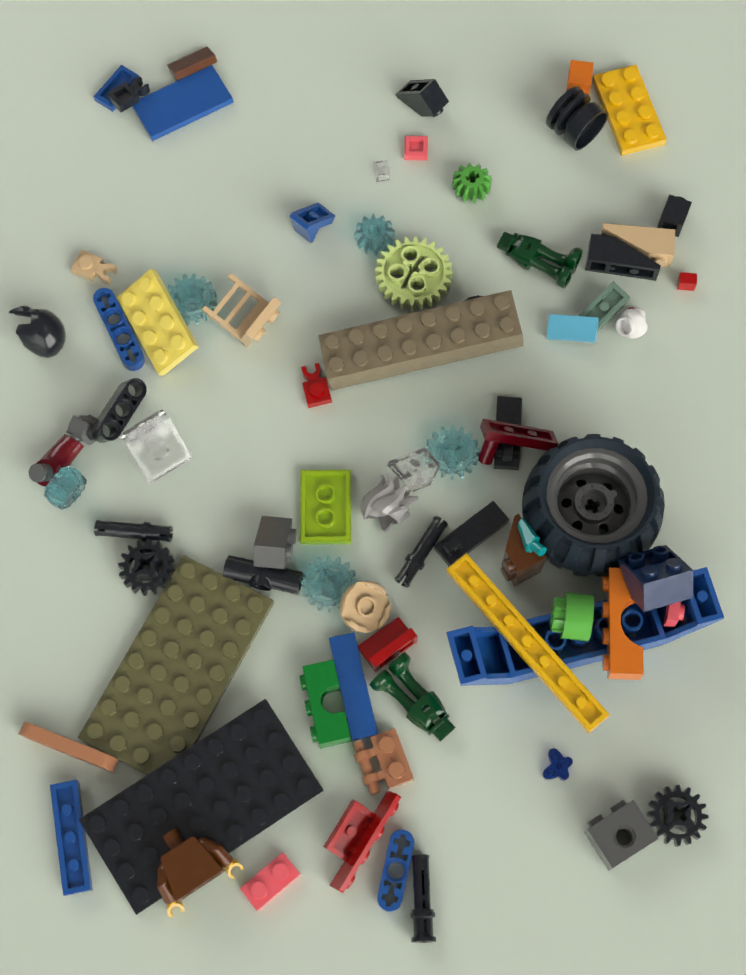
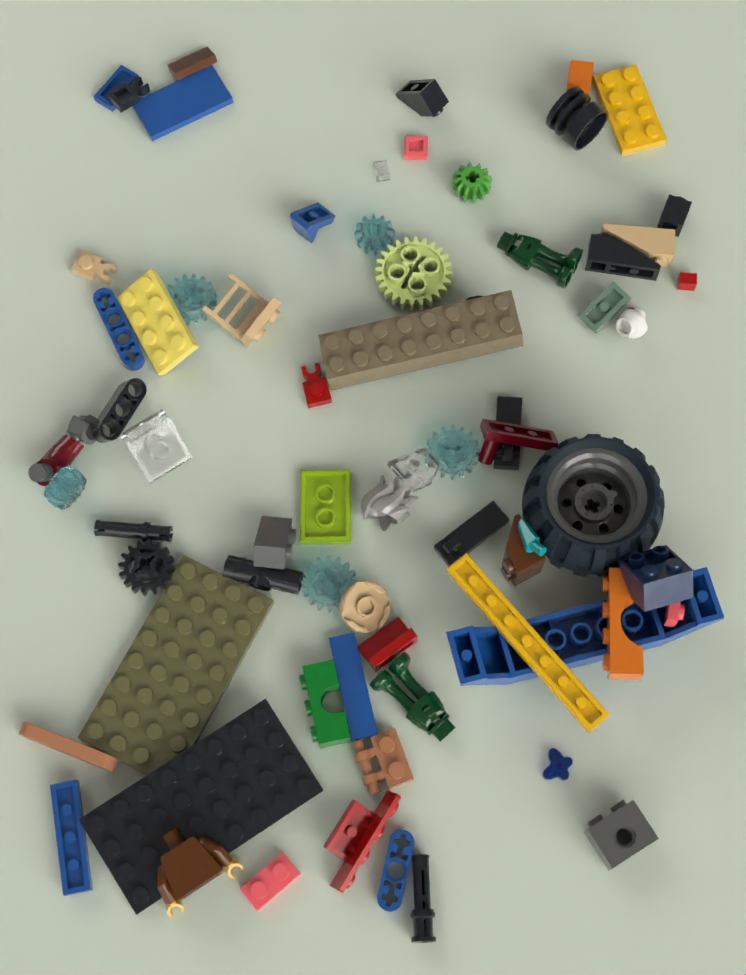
black helmet [9,306,66,358] -> none
black pin [394,516,448,588] -> none
medium azure tile [547,314,599,343] -> none
bright green piece [550,592,594,642] -> none
black gear [646,785,709,847] -> none

